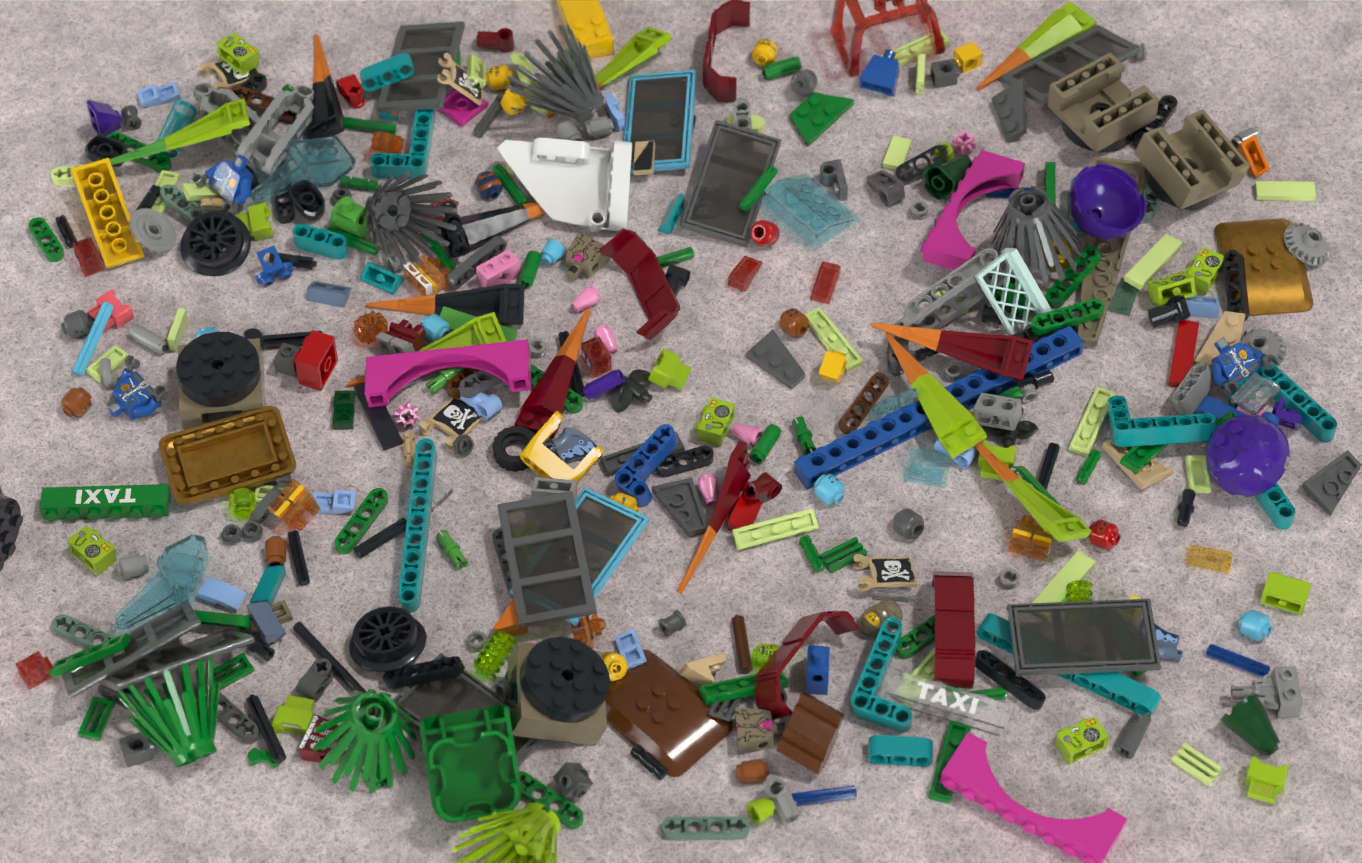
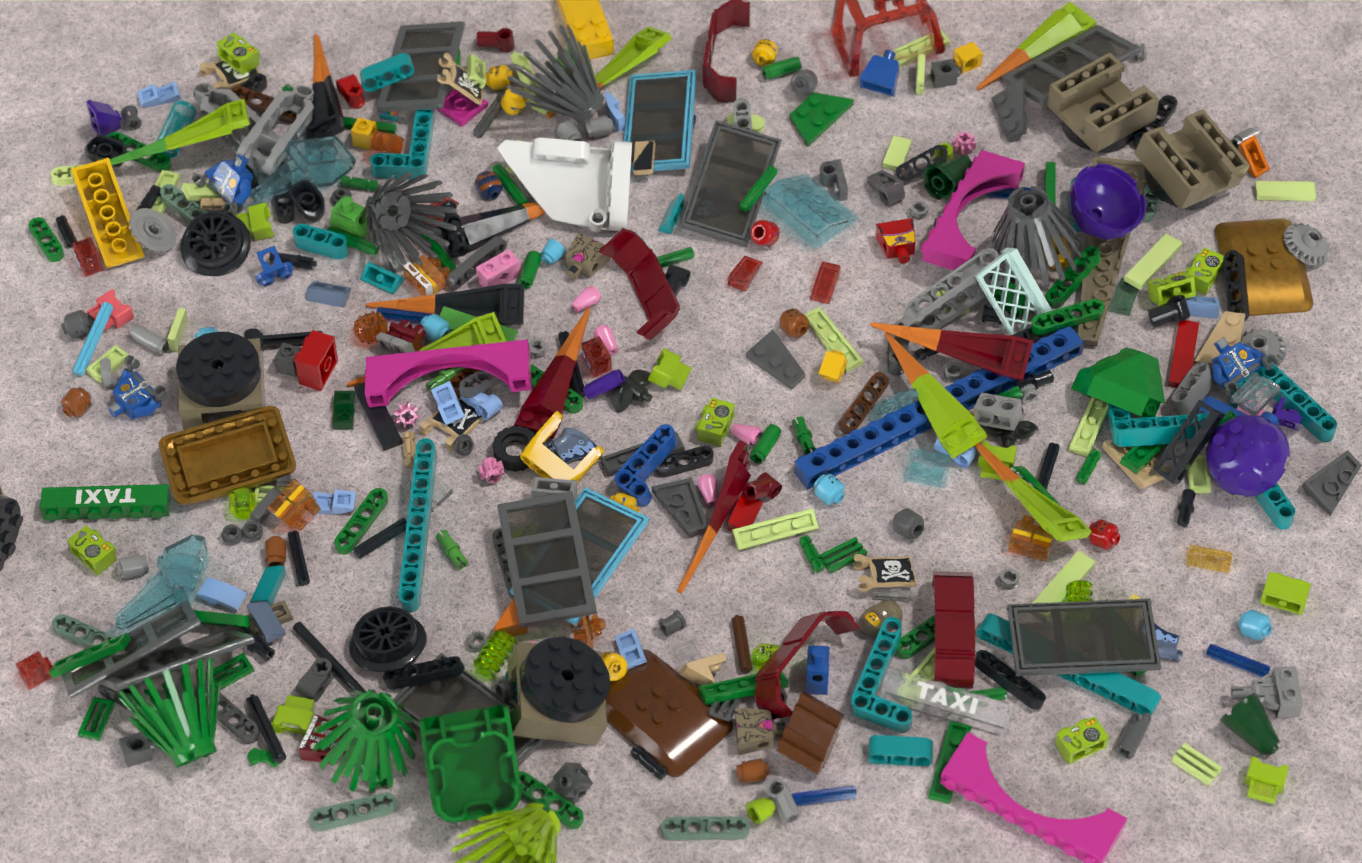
none -> sand green beam [310,792,397,831]
none -> yellow brick [351,117,378,150]
none -> clear blue axle [376,307,431,324]
none -> light blue slope [431,381,465,426]
none -> bright pink gear [478,457,505,483]
none -> red torso [875,218,916,264]
none -> green panel [1071,347,1165,418]
none -> black fence [1153,400,1225,484]

